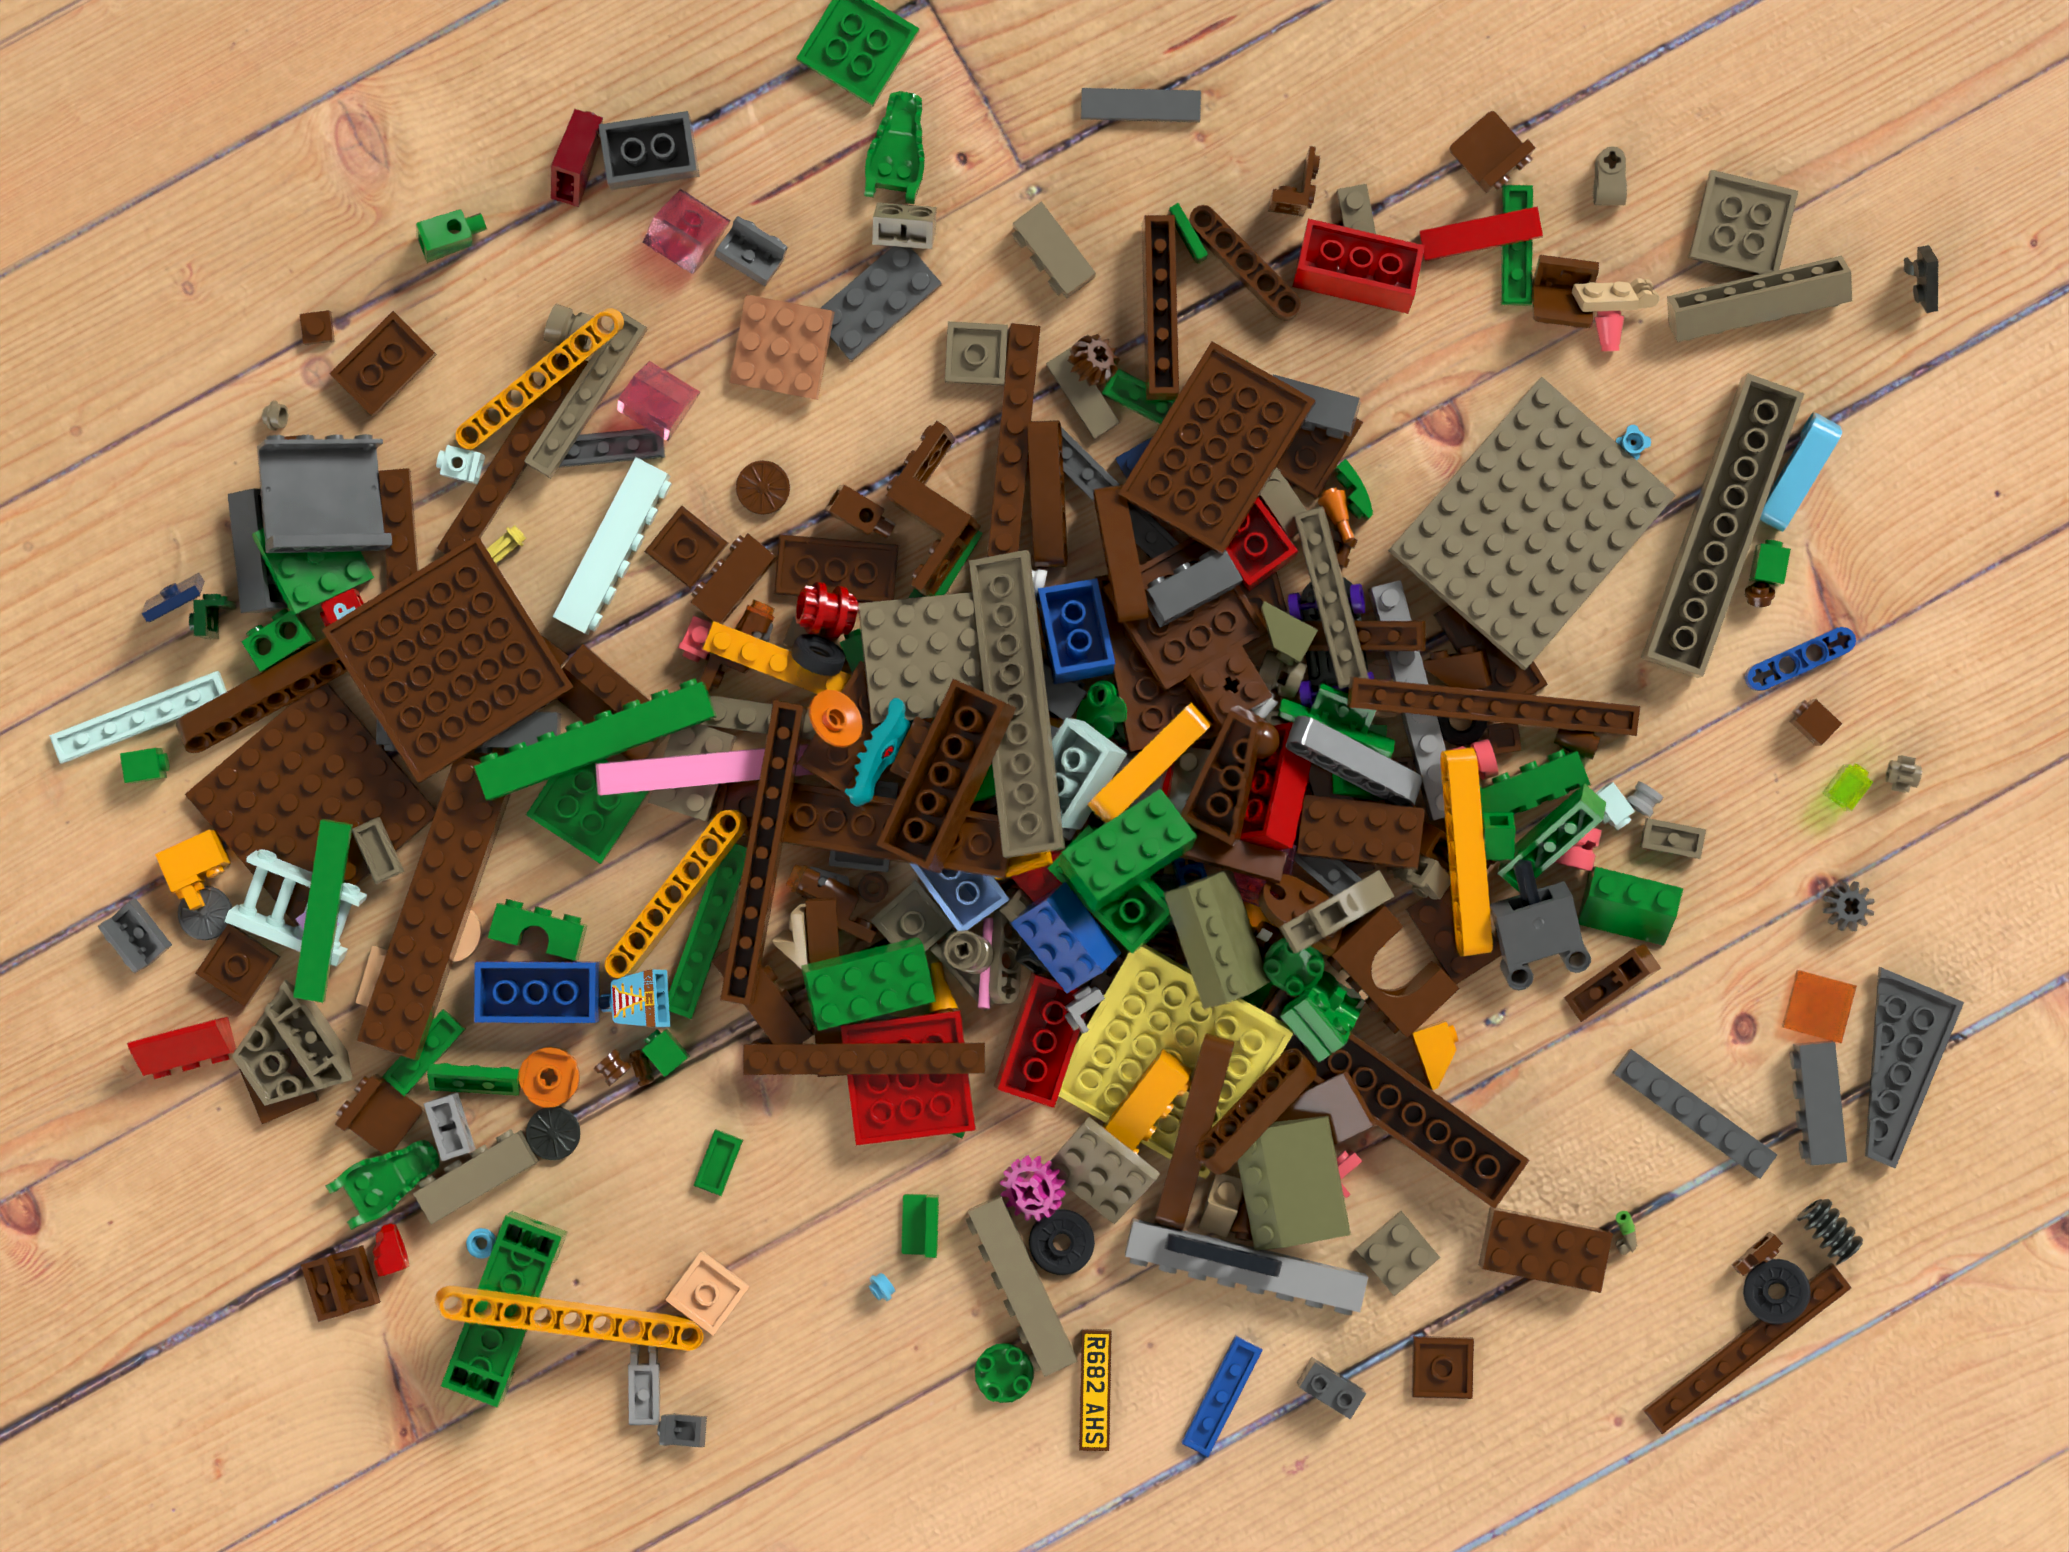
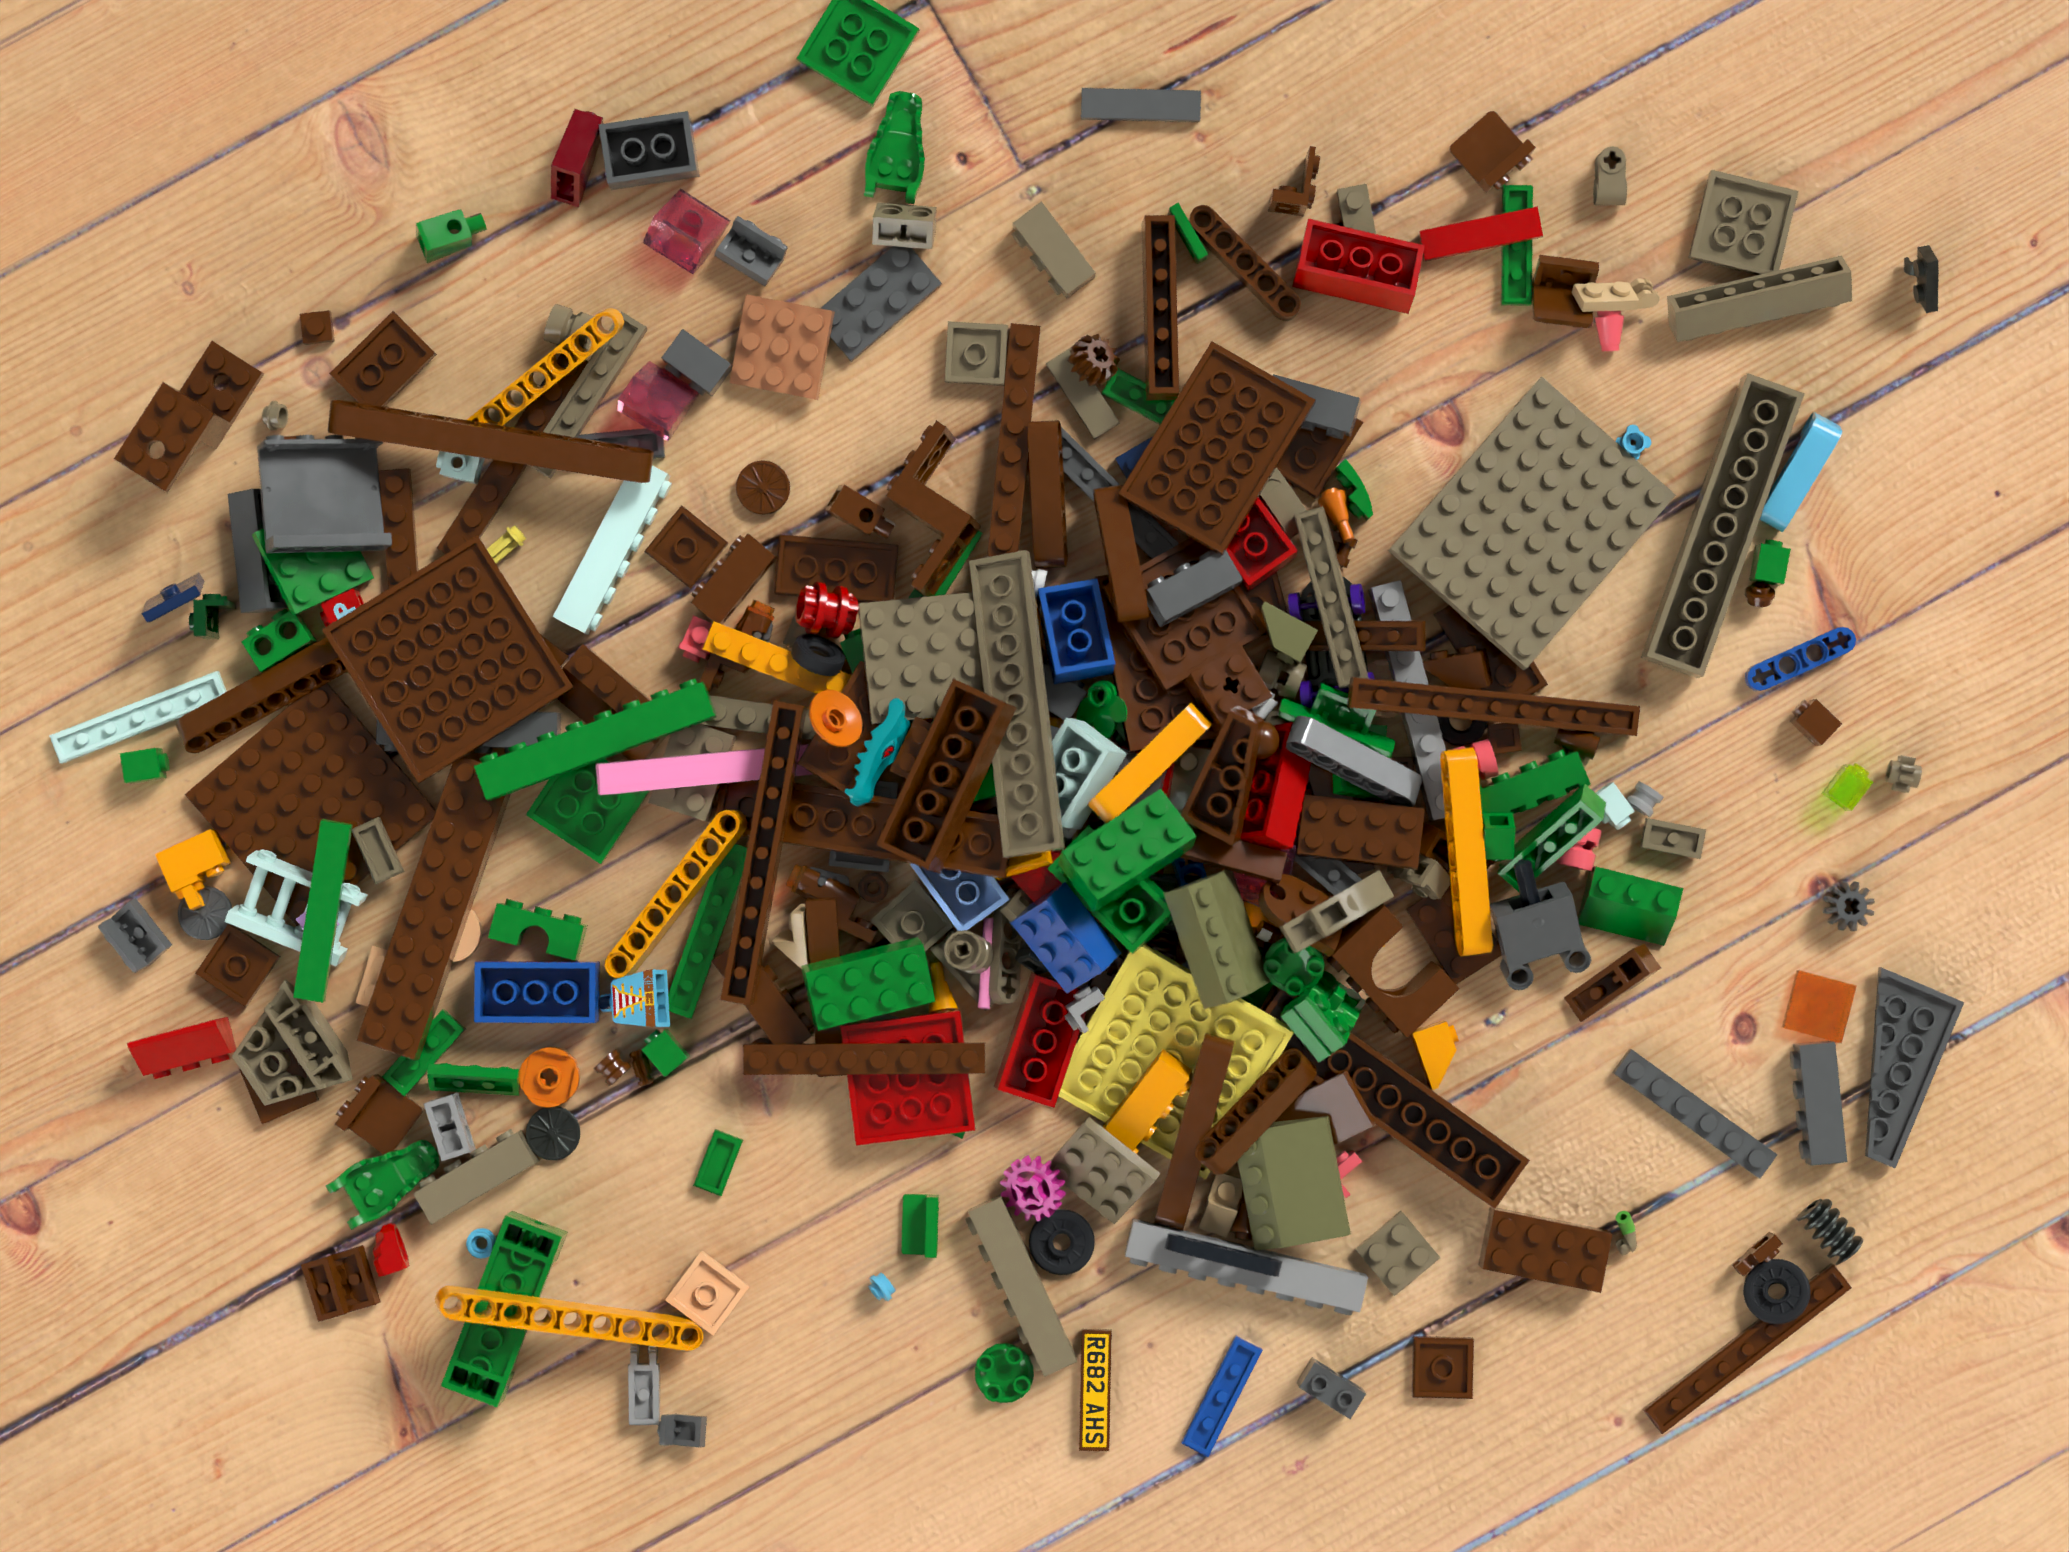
none -> reddish brown bracket [114,341,264,492]
none -> reddish brown beam [328,400,654,483]
none -> dark grey brick [661,329,732,396]

